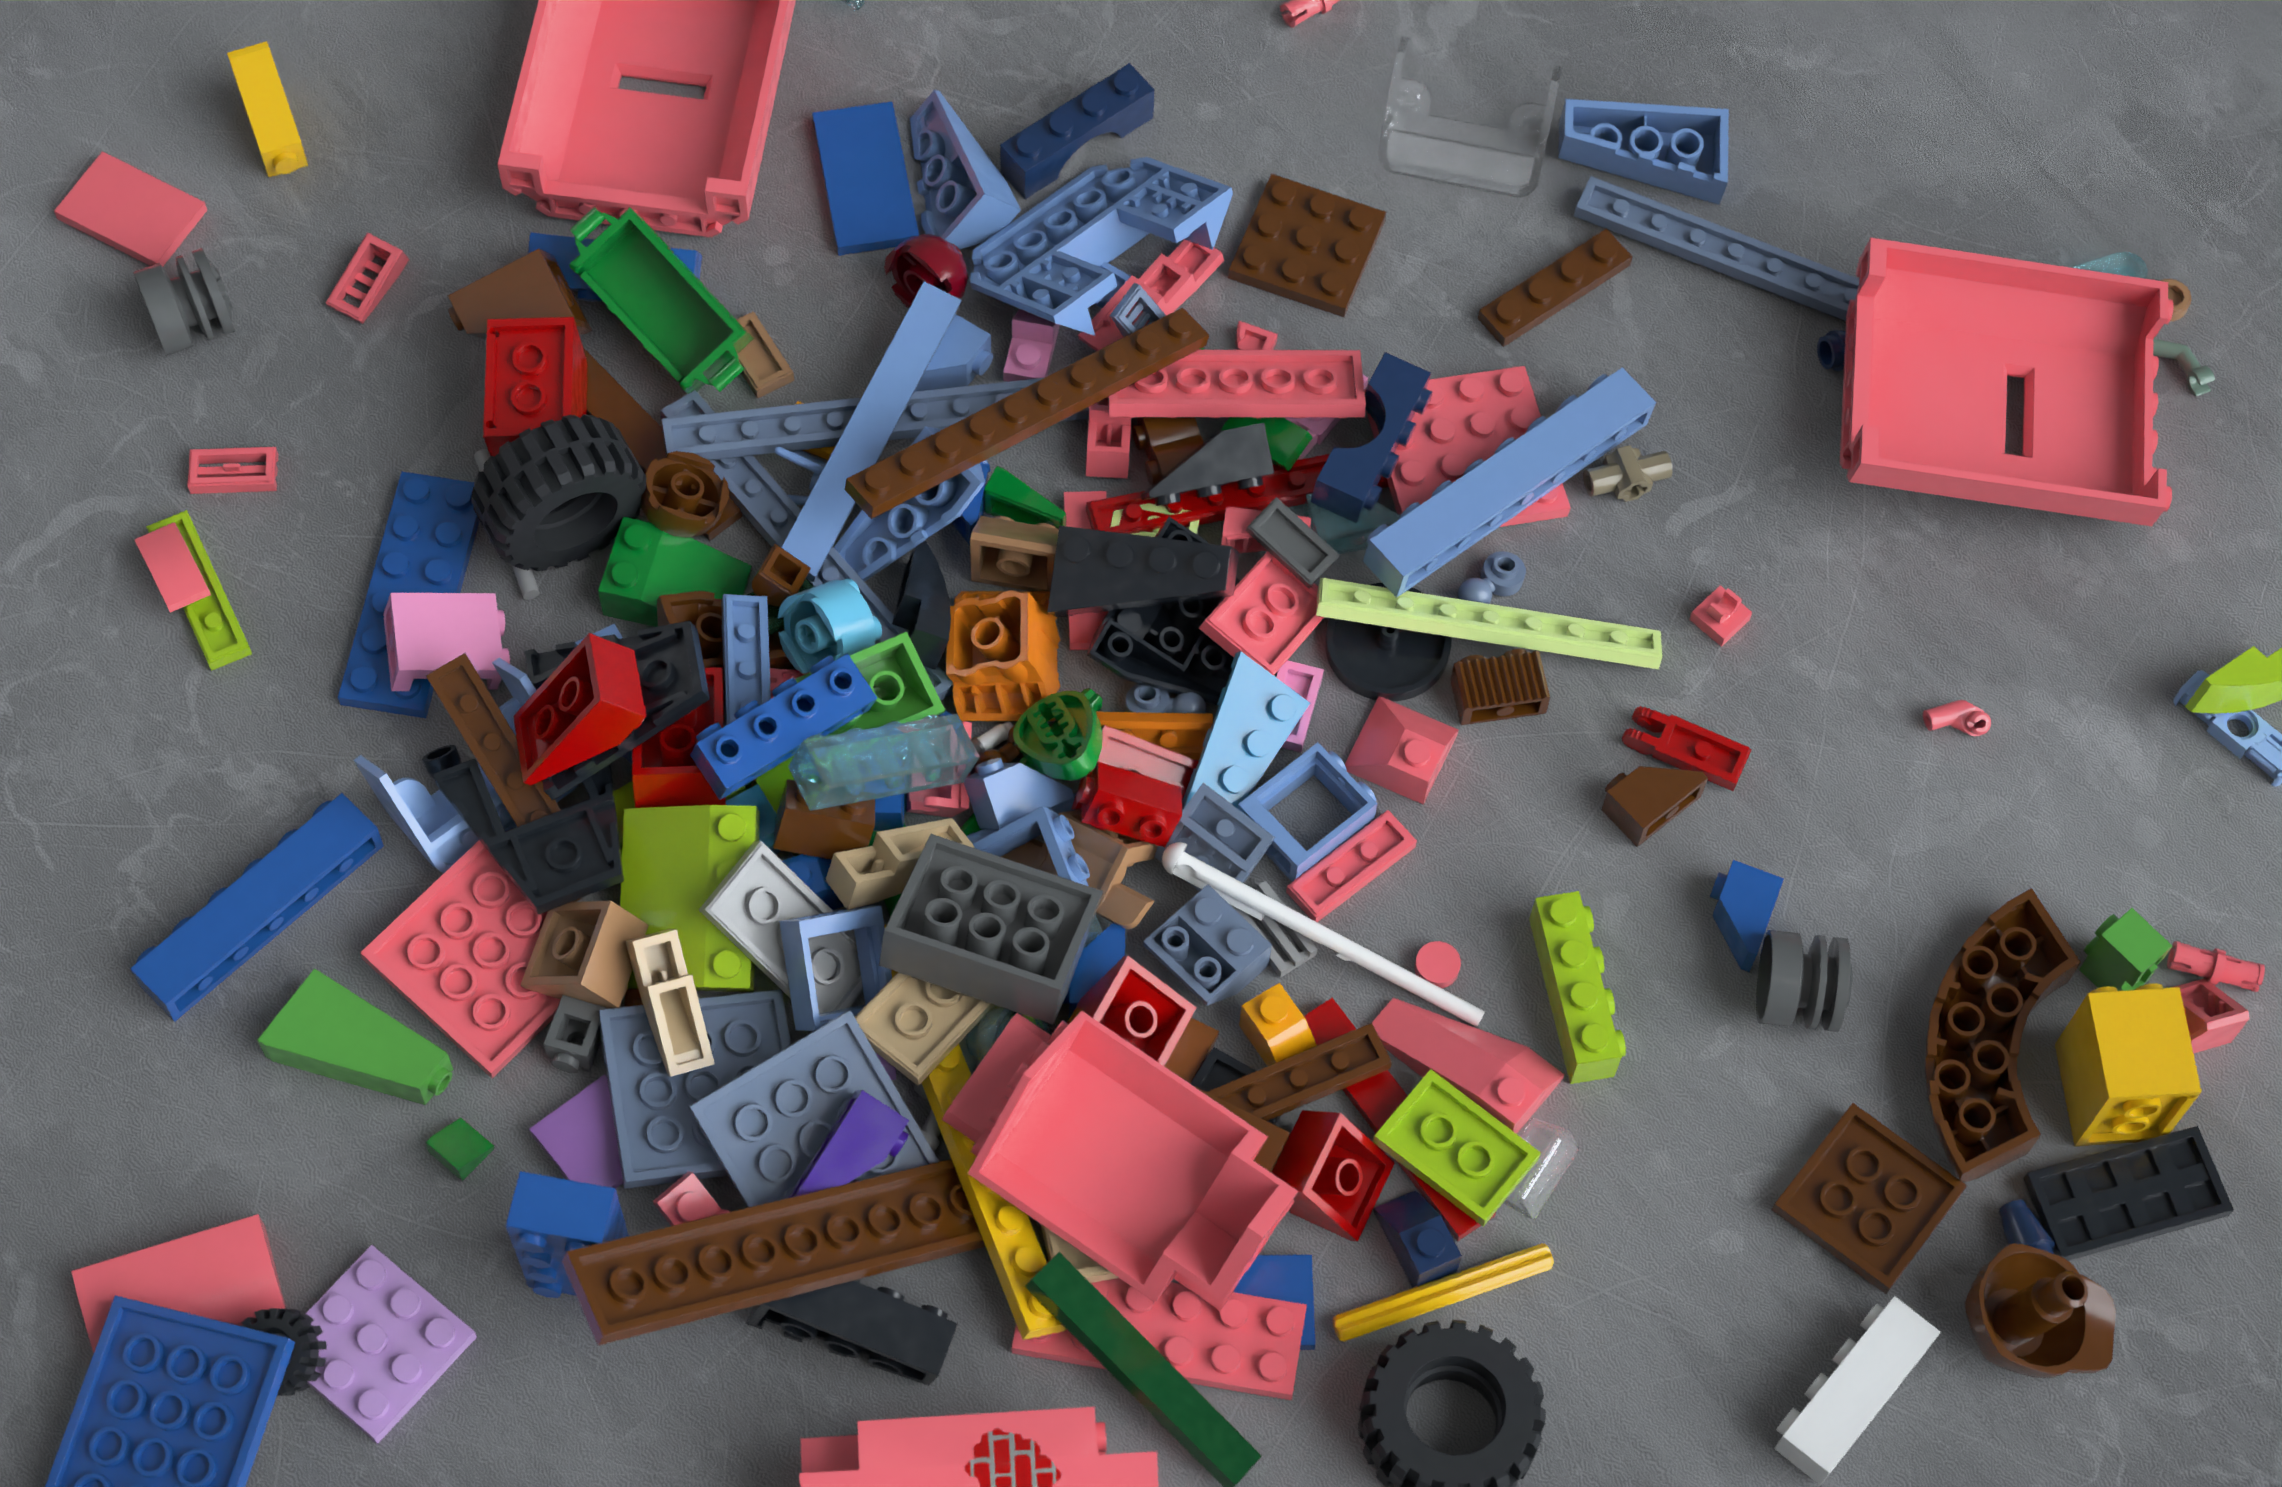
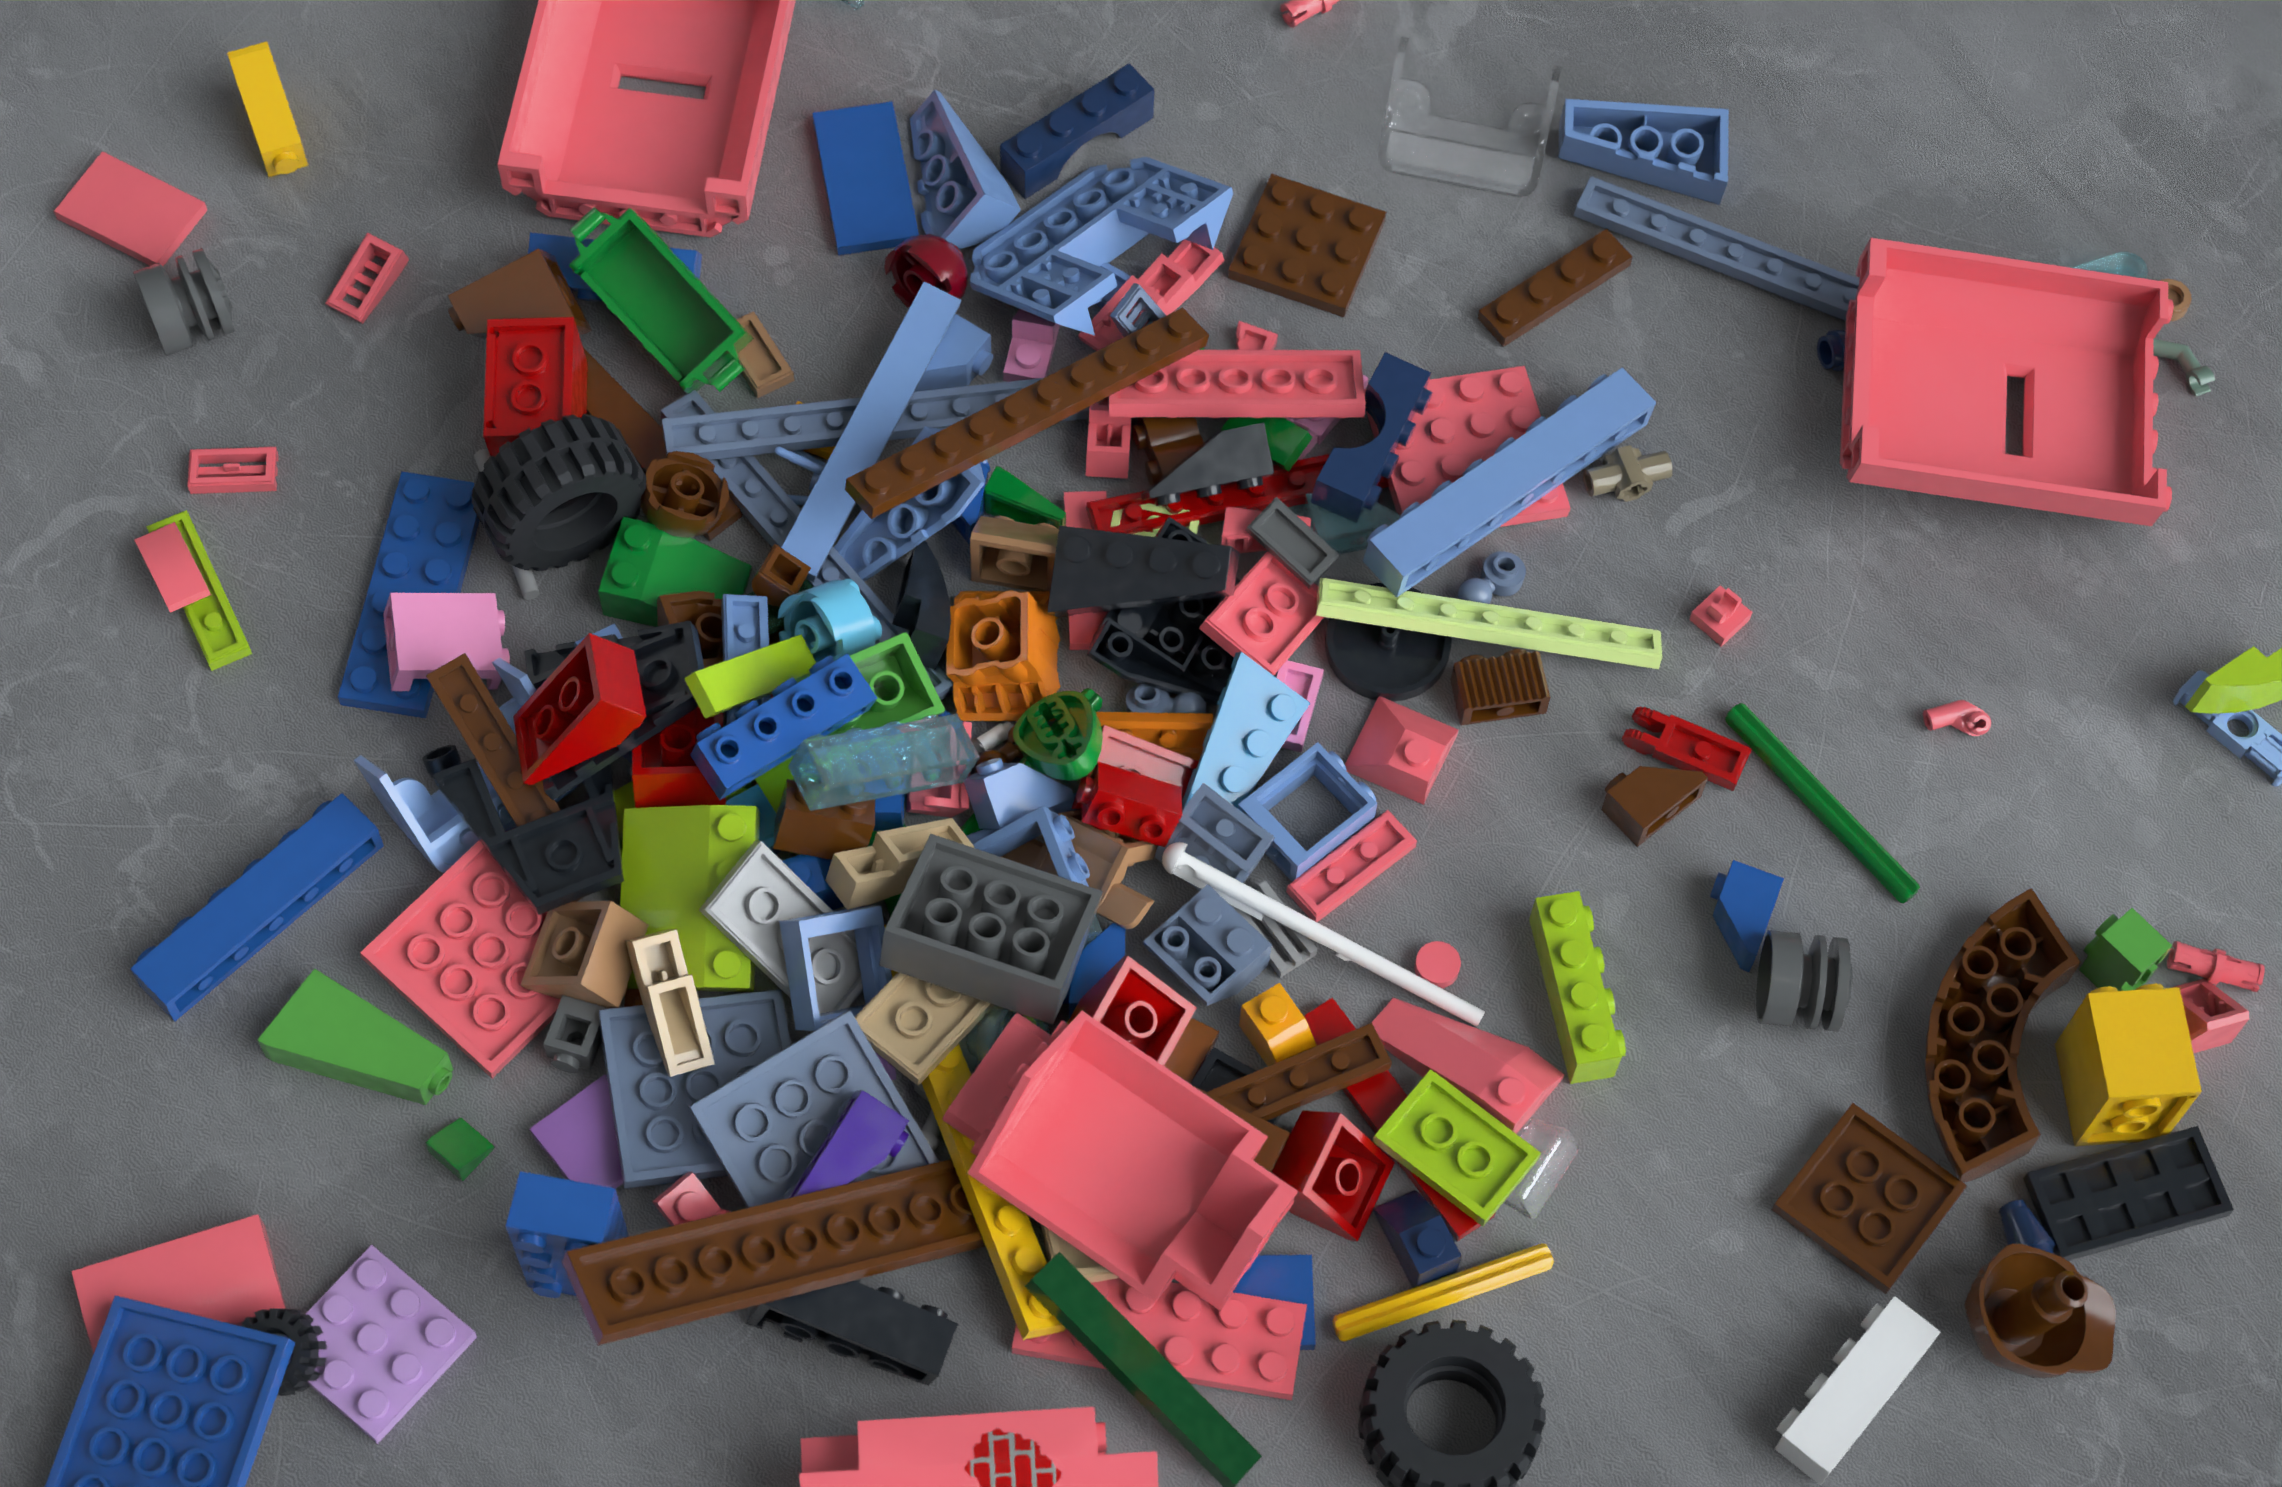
none -> lime tile [684,634,816,719]
none -> green axle [1725,703,1920,903]

